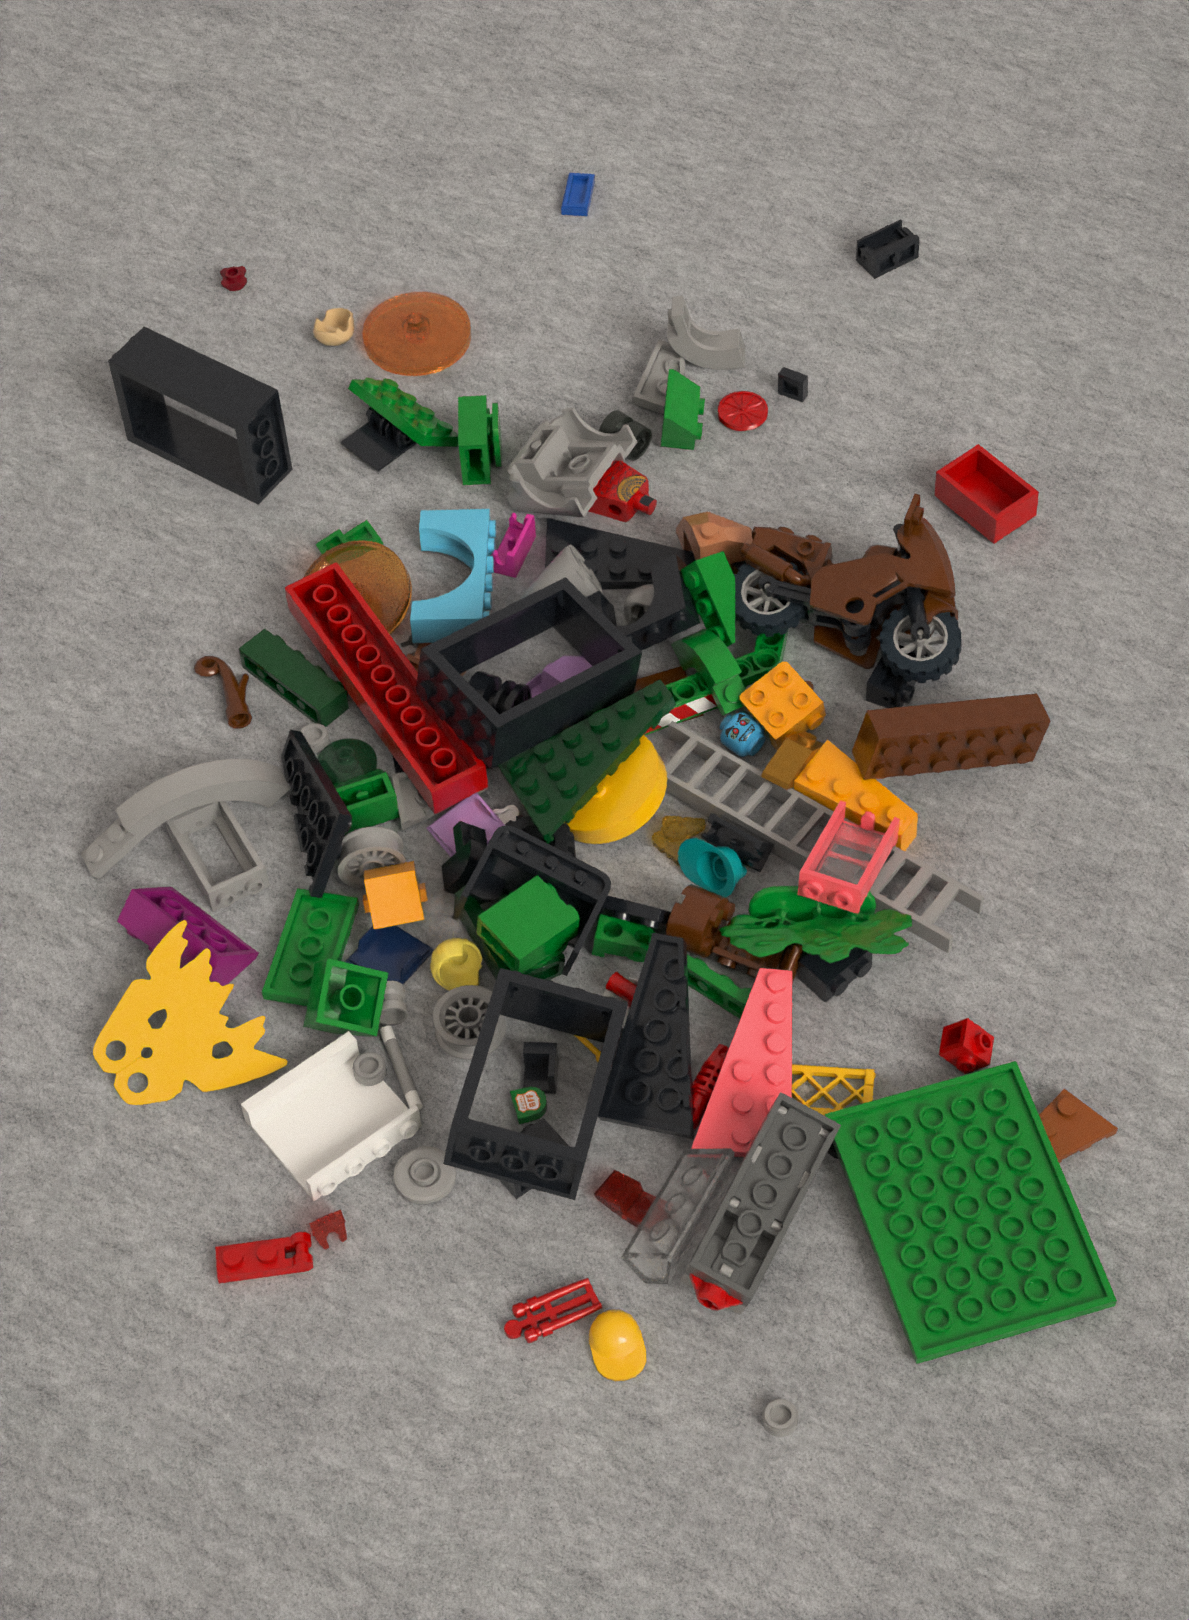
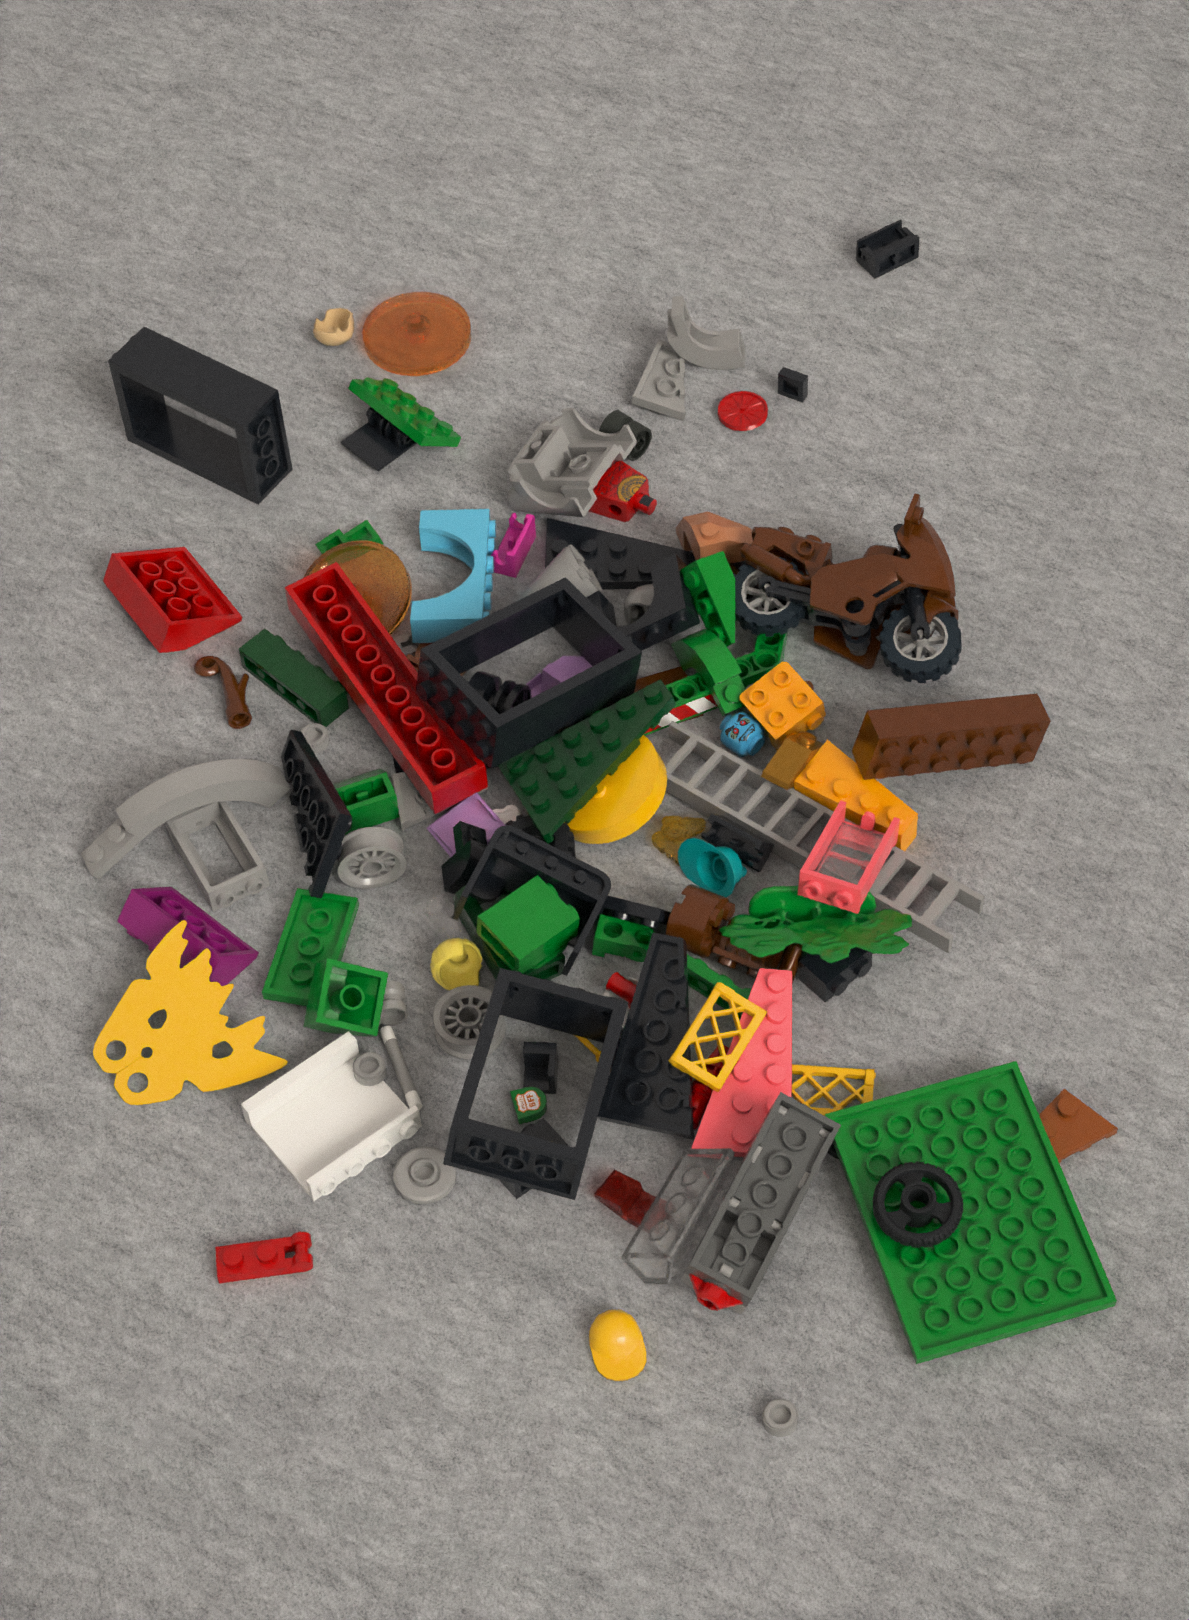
dark red plate [220,266,247,291] -> none
clear red tile [306,1209,347,1249] -> none
clear green dish [318,738,377,784] -> none
dark blue piece [345,925,434,985] -> none
light orange plate [363,861,428,929] -> none
green brick [458,395,502,485] -> none
red piece [504,1278,603,1343] -> none
blue tile [561,173,595,216] -> none
green slope [660,369,705,450] -> none
black hinge [866,645,924,708] -> none
red piece [934,444,1039,544] -> none
red brick [939,1018,994,1074] -> none
none -> red slope [103,547,243,653]
none -> yellow window [668,982,767,1092]
none -> black wheel [873,1162,963,1248]

